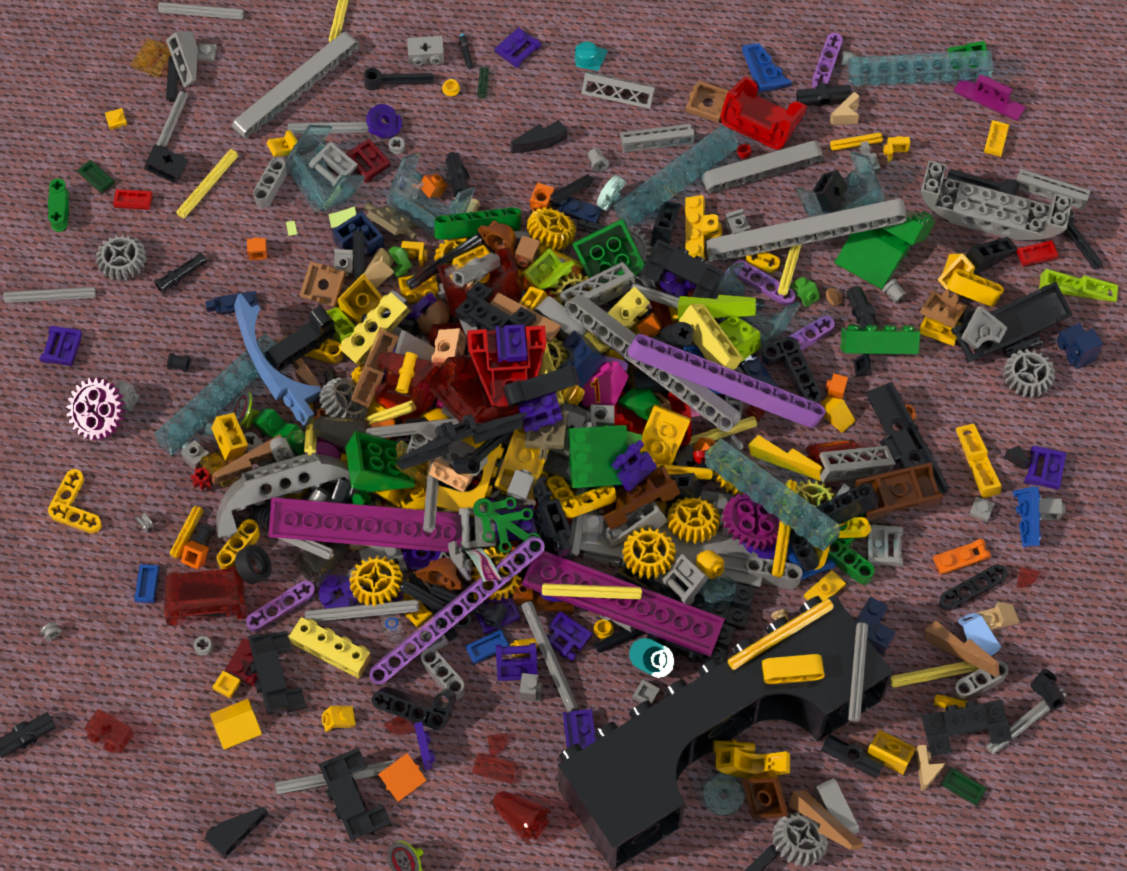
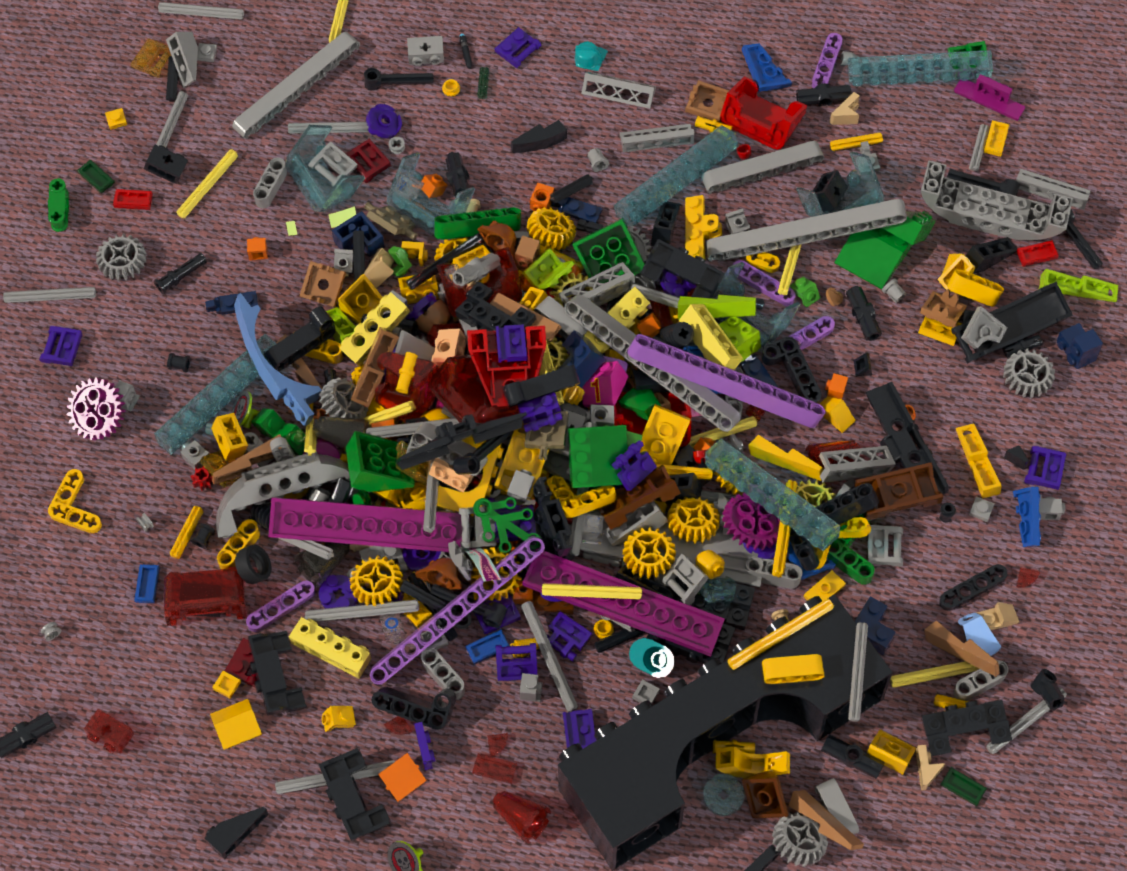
orange plate [181,541,209,570] -> none
light grey bush [194,636,213,656] -> none
yellow bracket [267,130,298,157] -> none
light aqua tile [597,175,626,211] -> none
green brick [840,324,920,354] -> none
yellow bracket [883,136,910,162] -> none
orange plate [933,539,992,575] -> none
none -> yellow pin [695,116,732,137]
none -> black pin [939,503,956,523]
none -> light grey axle [969,124,990,171]

